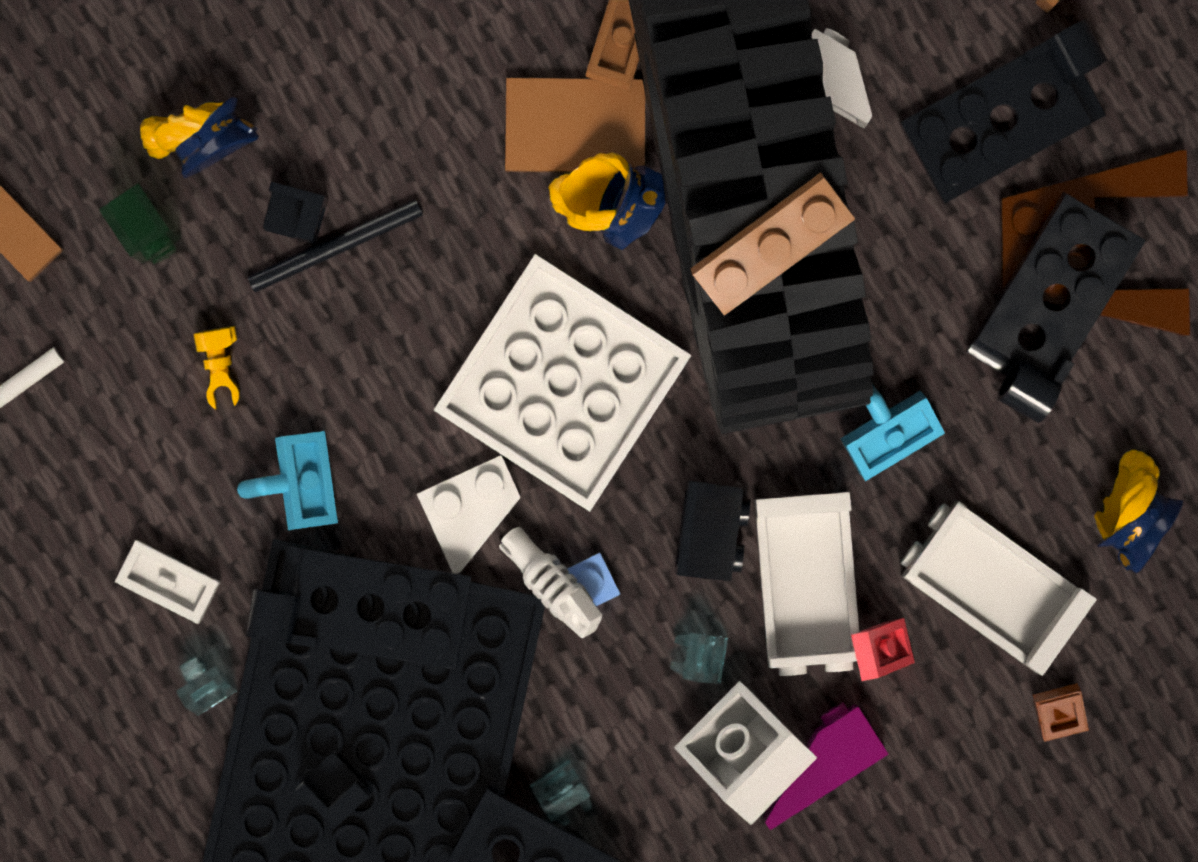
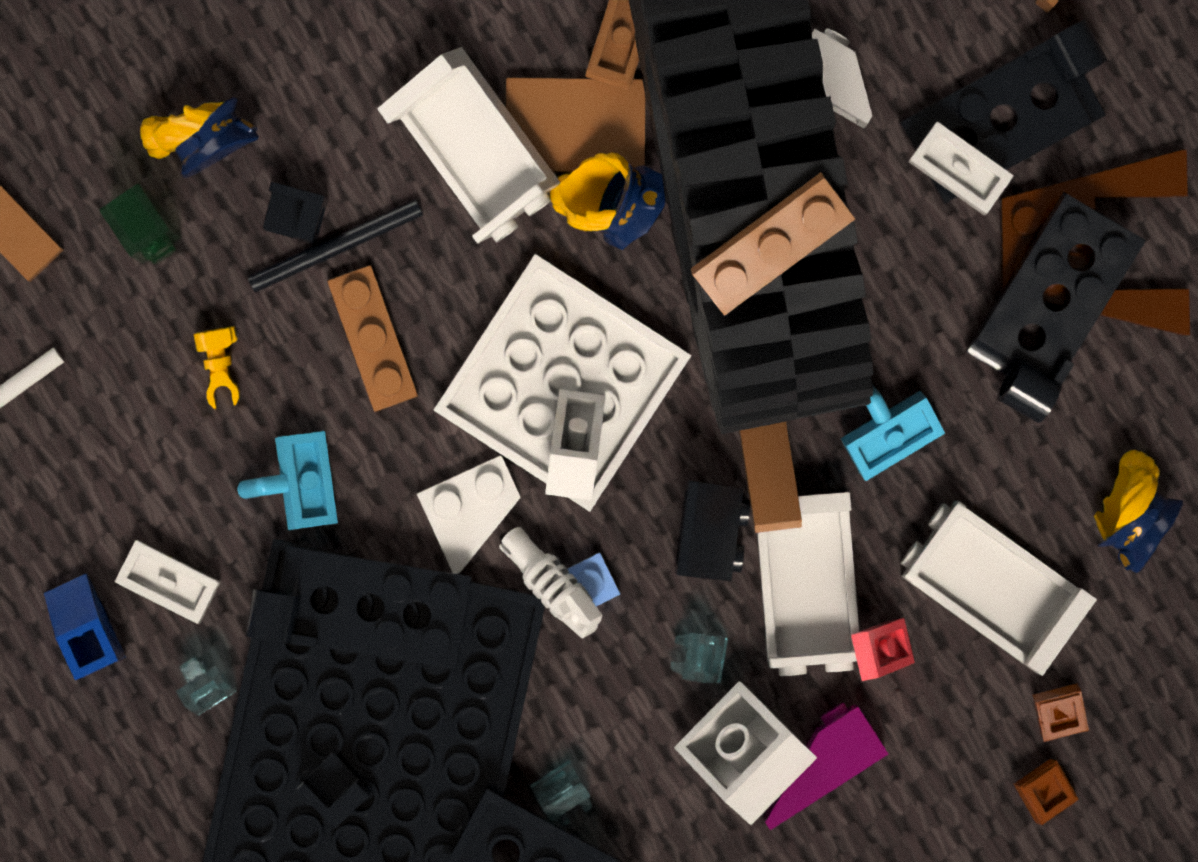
none -> blue slope [44,573,126,680]
none -> medium nougat plate [327,265,419,412]
none -> white panel [377,47,560,244]
none -> white slope [545,389,606,500]
none -> medium nougat tile [739,422,802,533]
none -> white plate [908,122,1014,216]
none -> dark orange tile [1013,759,1079,825]

